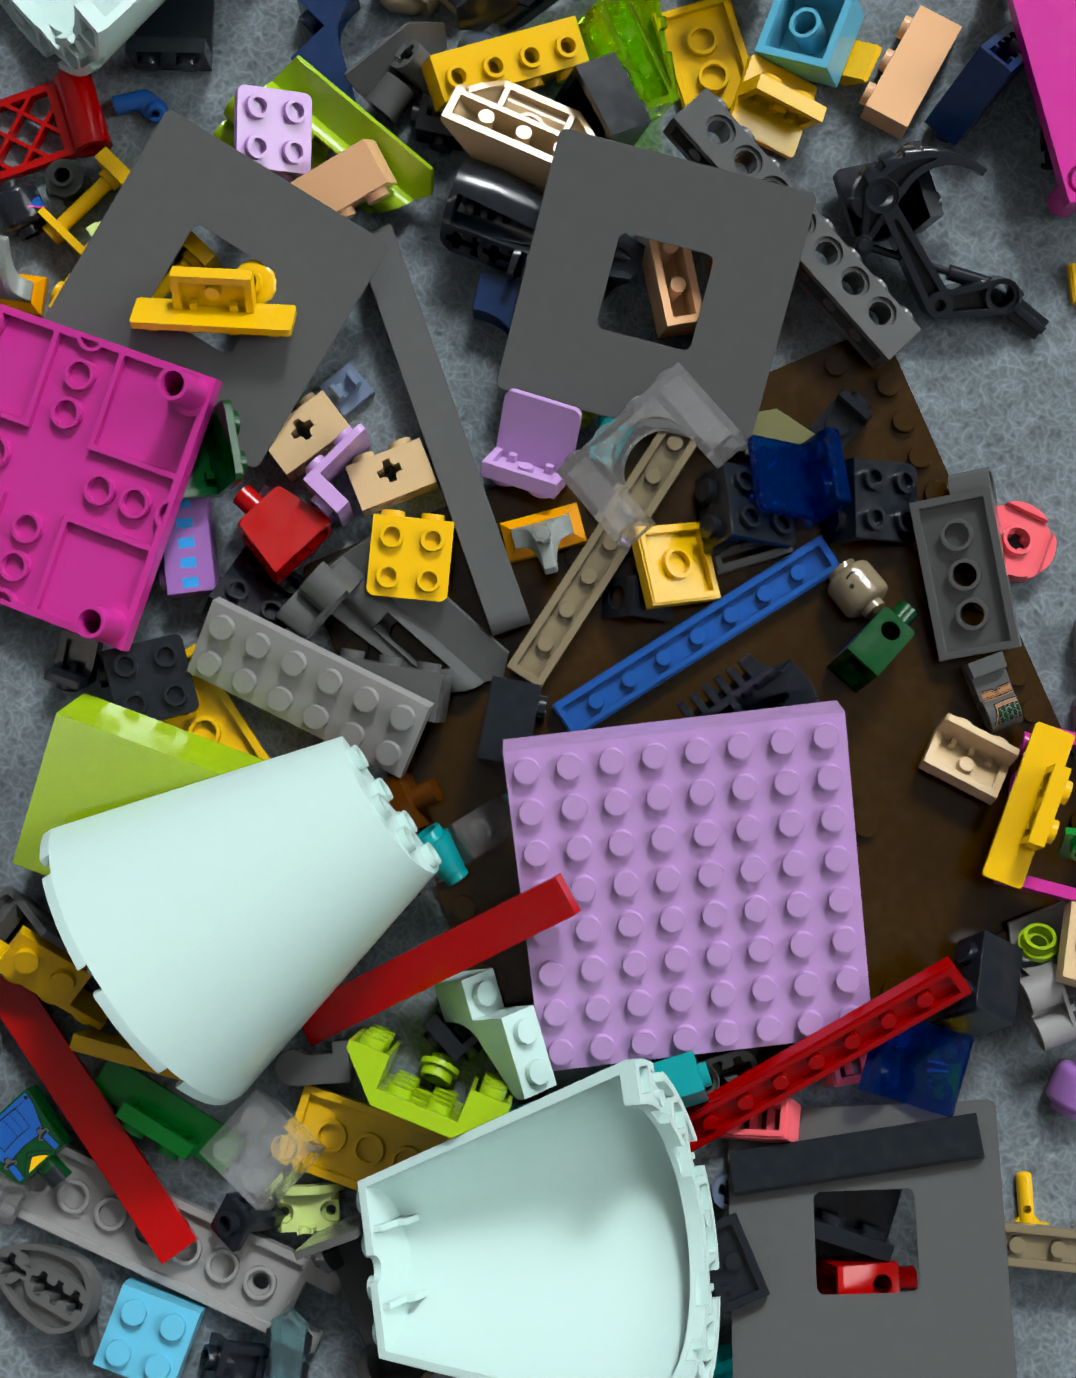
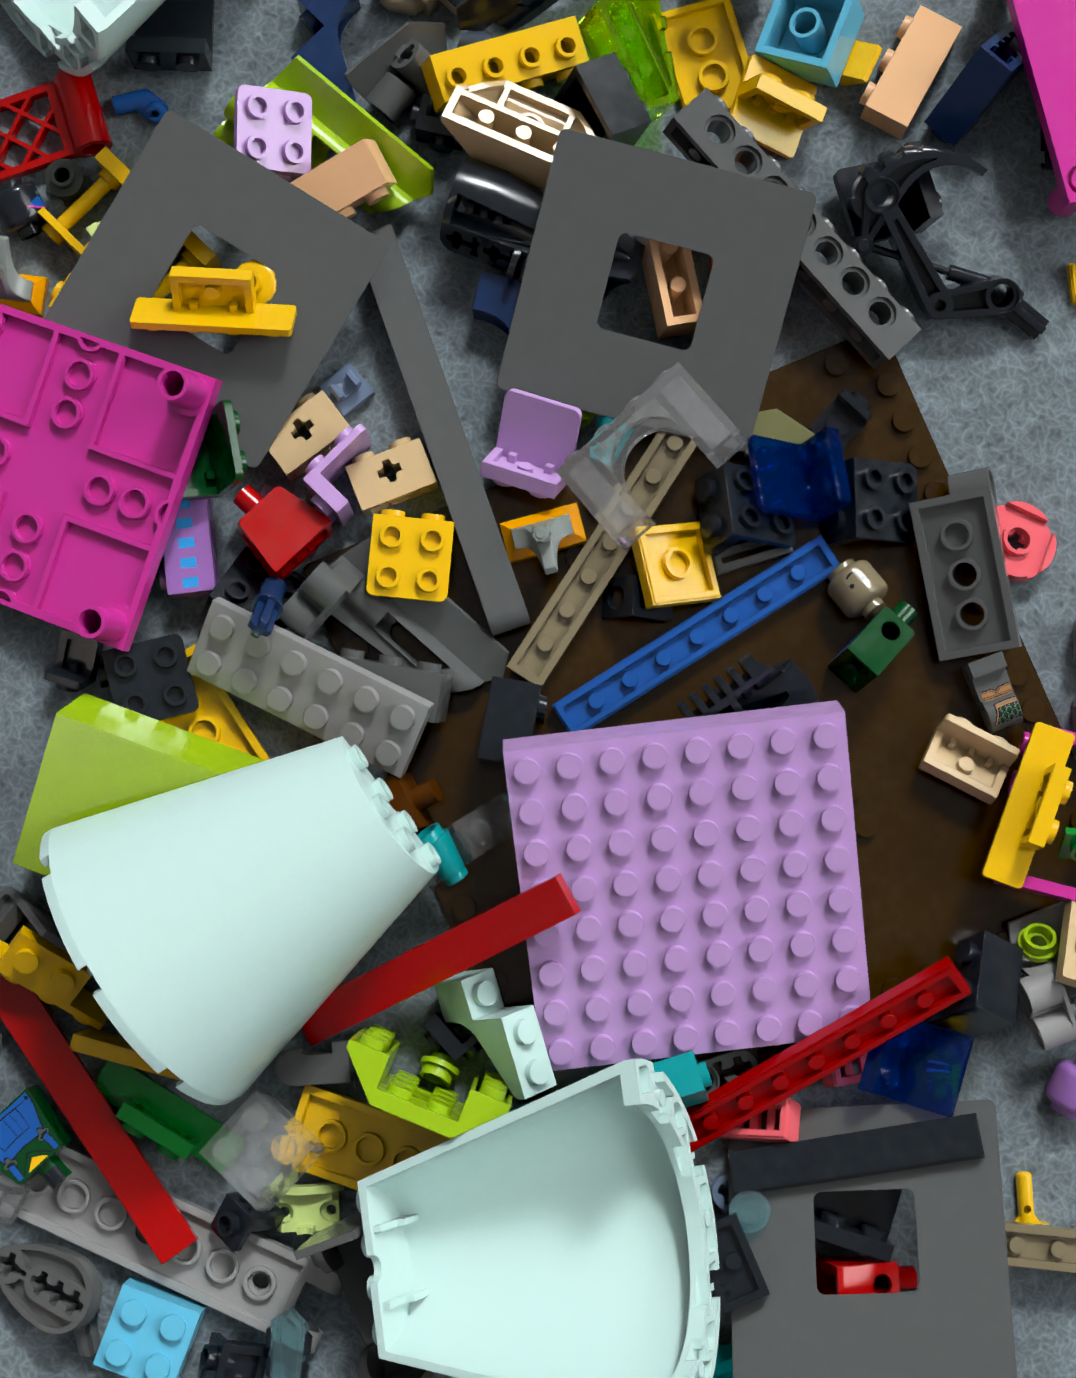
none -> dark blue axle [247,577,287,639]
none -> clear light blue plate [729,1190,771,1234]

